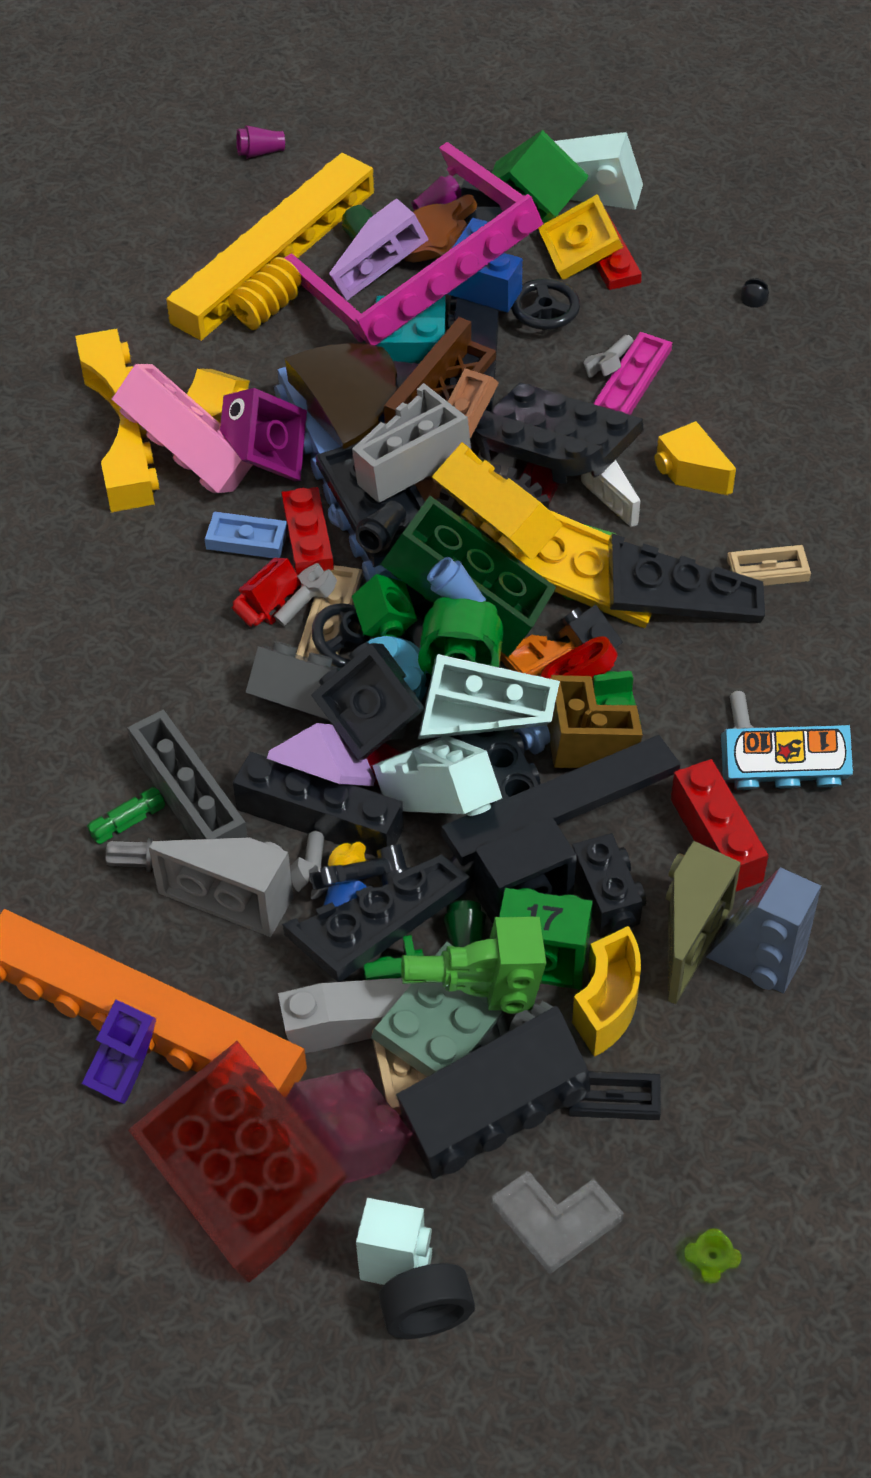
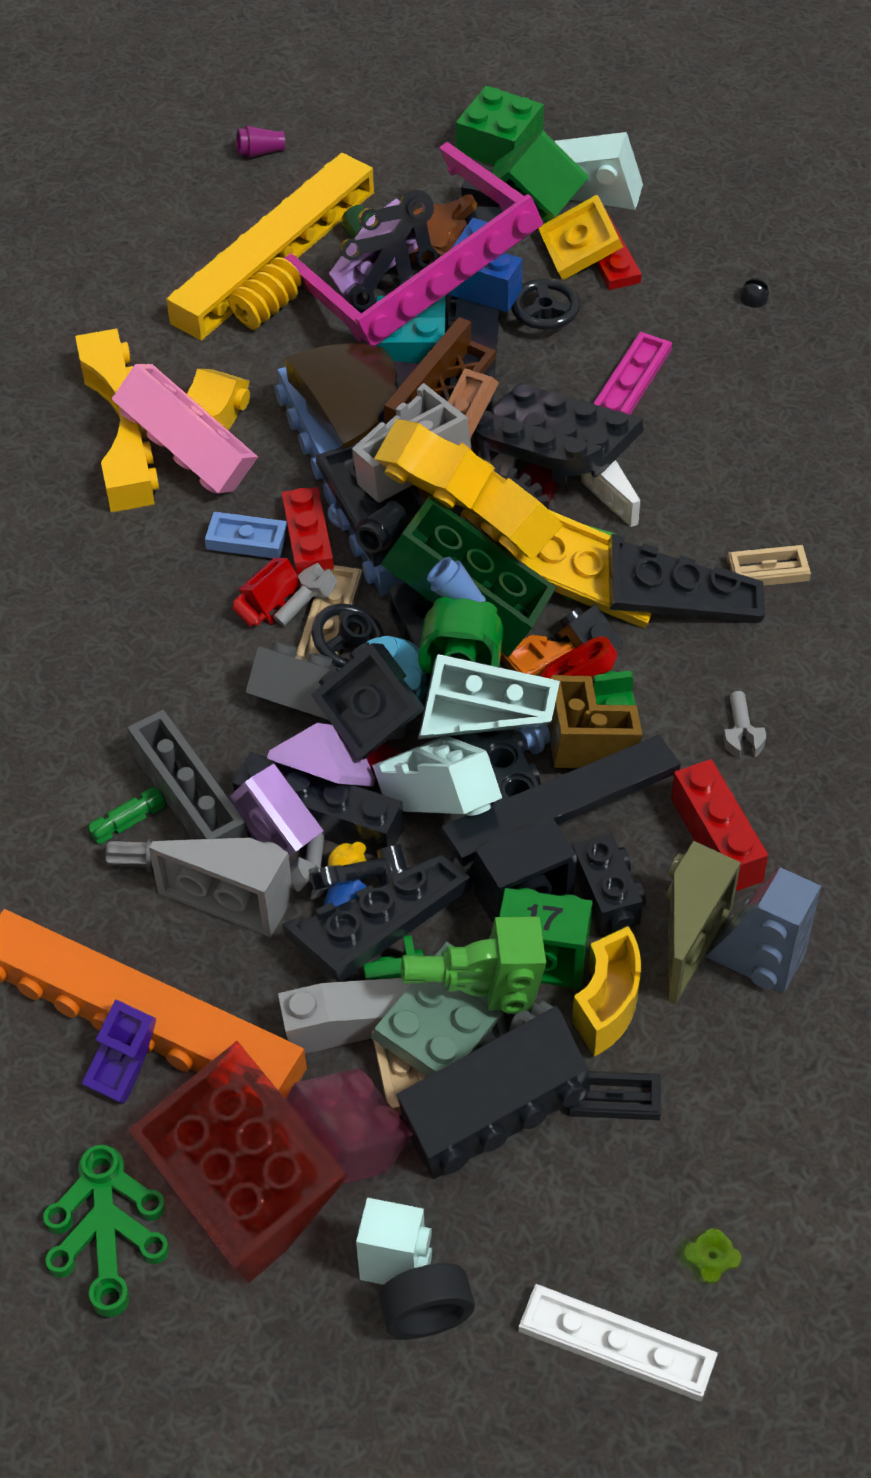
magenta slope [220,388,307,482] -> none
green brick [352,574,417,638] -> none
magenta cone [411,175,461,211] -> none
dark green cone [443,900,486,947] -> none
clear plate [492,1171,624,1274] -> none
light grey bar [584,335,634,378] -> none
yellow slope [655,421,736,495] -> none
brick [721,725,853,790] -> none
none -> green plant [43,1145,169,1317]
none -> lavender slope [228,764,323,857]
none -> black plant [340,190,438,312]
none -> yellow brick [374,419,493,509]
none -> green brick [456,85,544,165]
none -> white tile [518,1284,718,1402]

